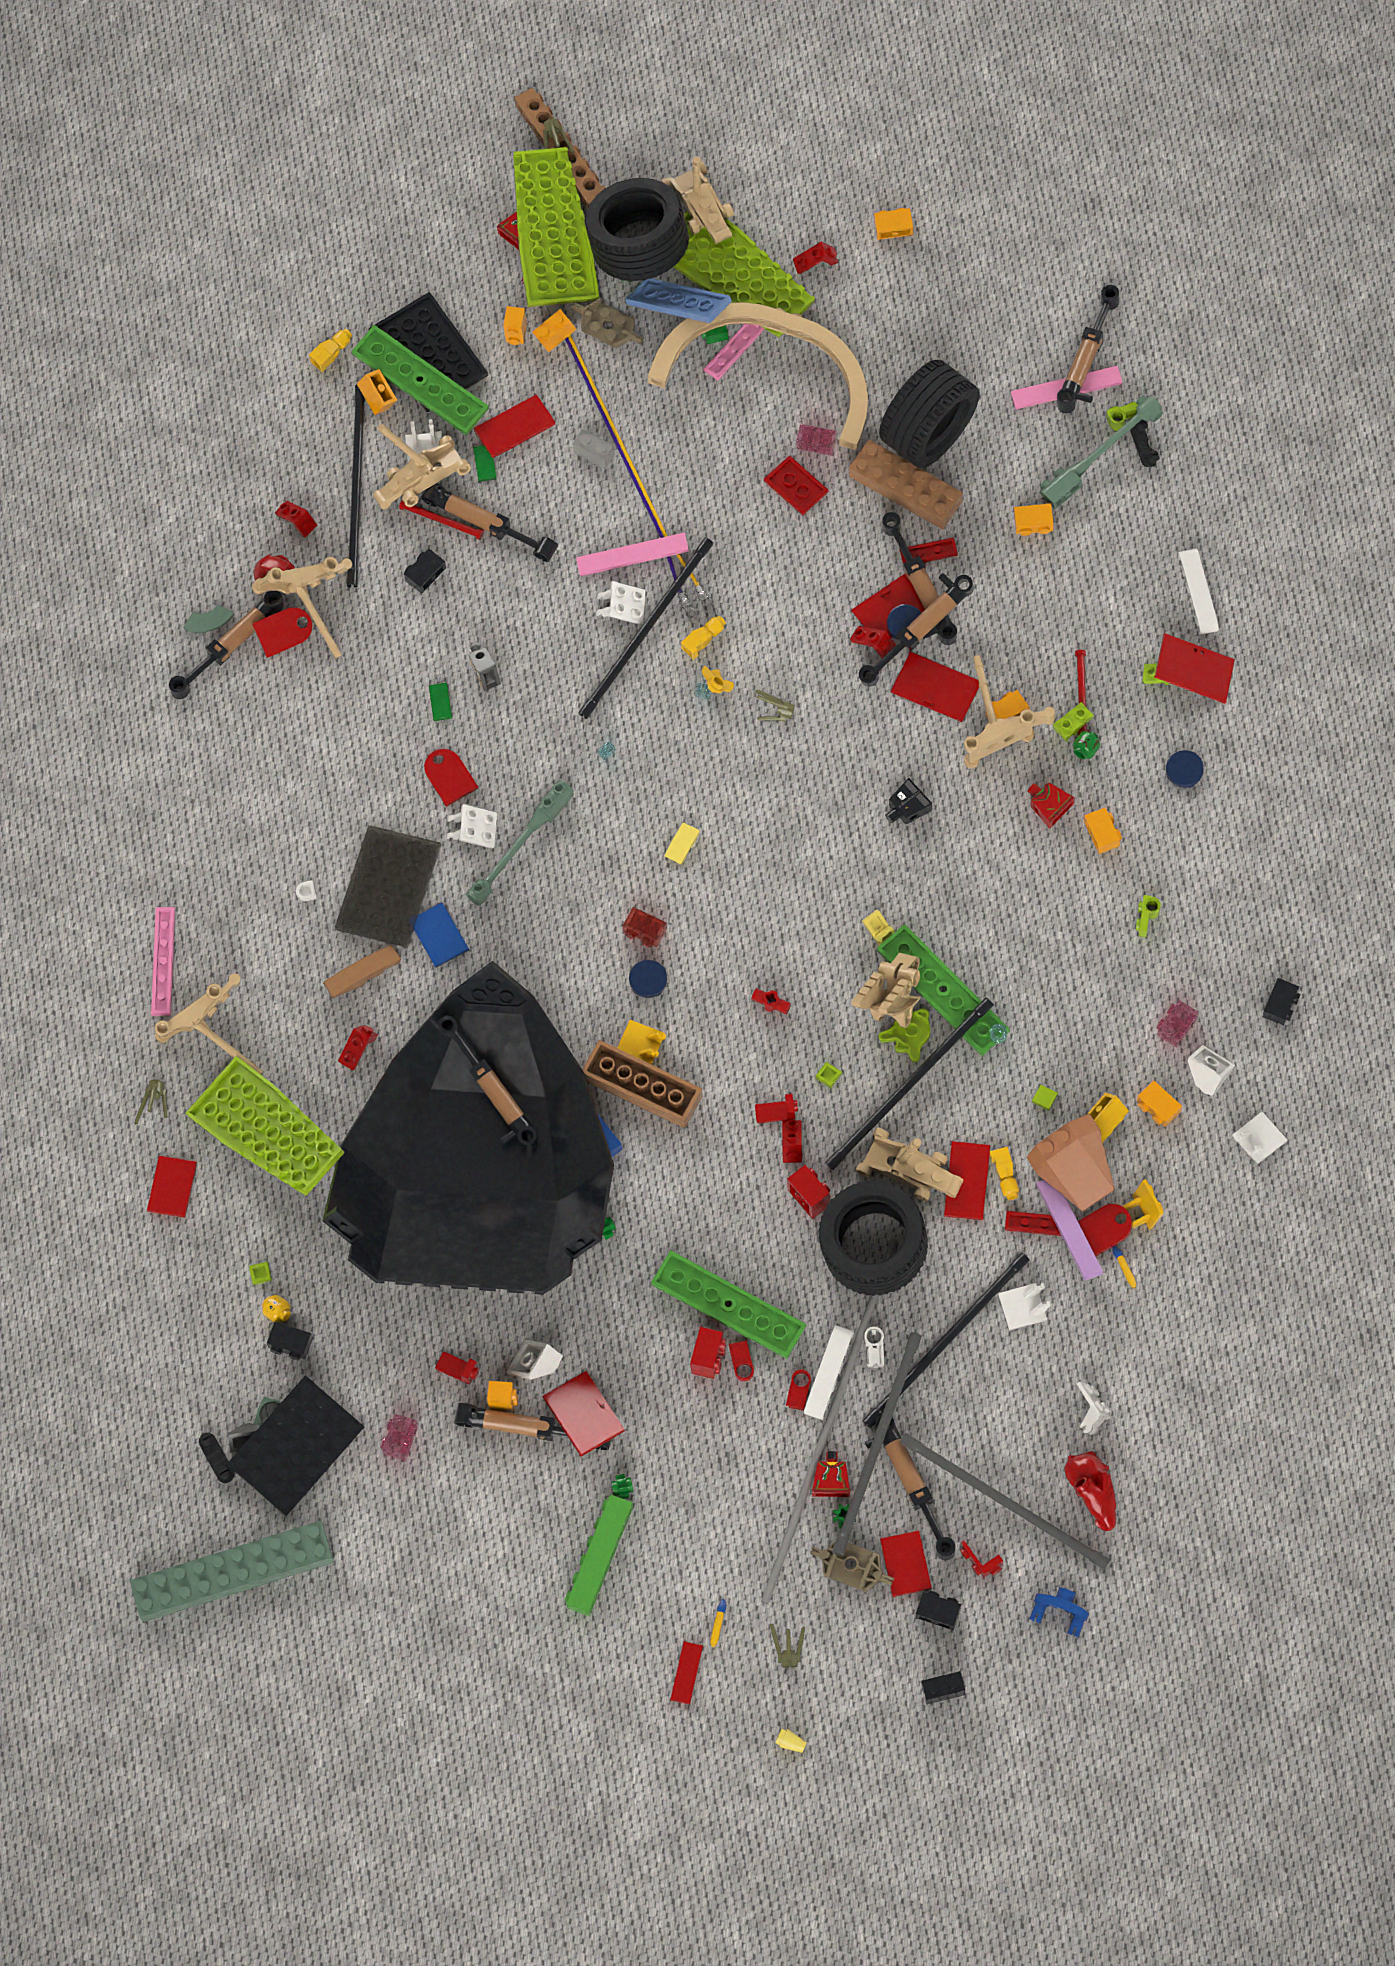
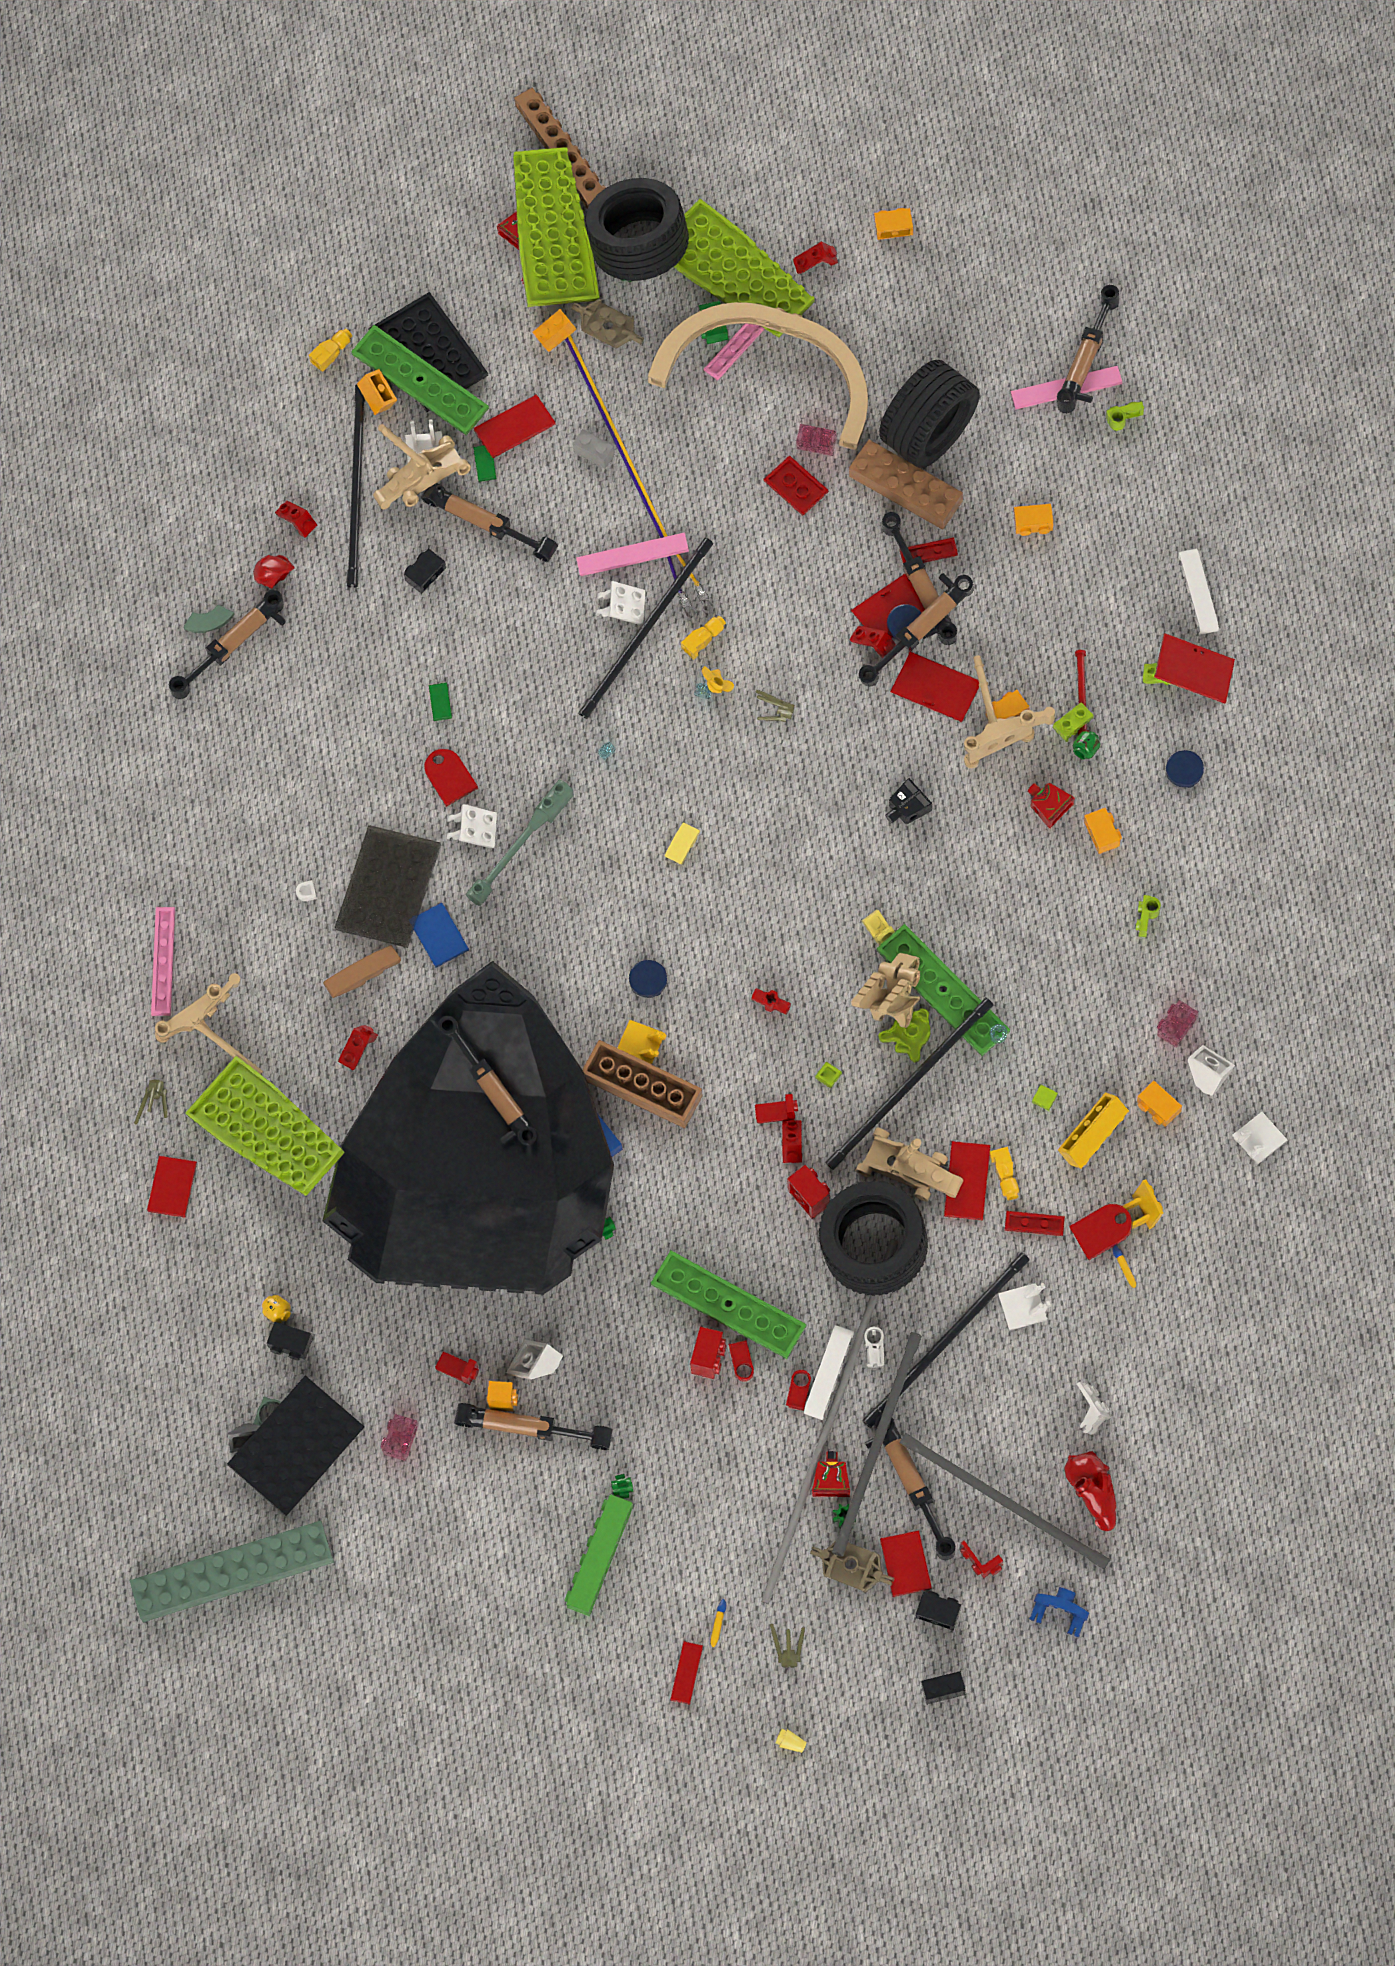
black piece [199,1433,234,1483] -> none
lime tile [249,1261,272,1285] -> none
tan piece [252,557,352,659] -> none
red tile [252,607,312,658] -> none
red bar [399,500,484,540] -> none
dark grey torso [469,645,501,691] -> none
light orange brick [503,306,527,345] -> none
container [542,1371,625,1457] -> none
olive plant [543,118,575,153] -> none
clear red brick [622,907,668,948] -> none
medium blue plate [625,278,732,323] -> none
tan piece [661,156,734,244] -> none
nougat wedge [1026,1114,1115,1211] -> none
lavender tile [1036,1180,1103,1281] -> none
sand green bar [1040,395,1163,509] -> none
black piece [1130,420,1160,467] -> none
black brick [1262,978,1301,1025] -> none

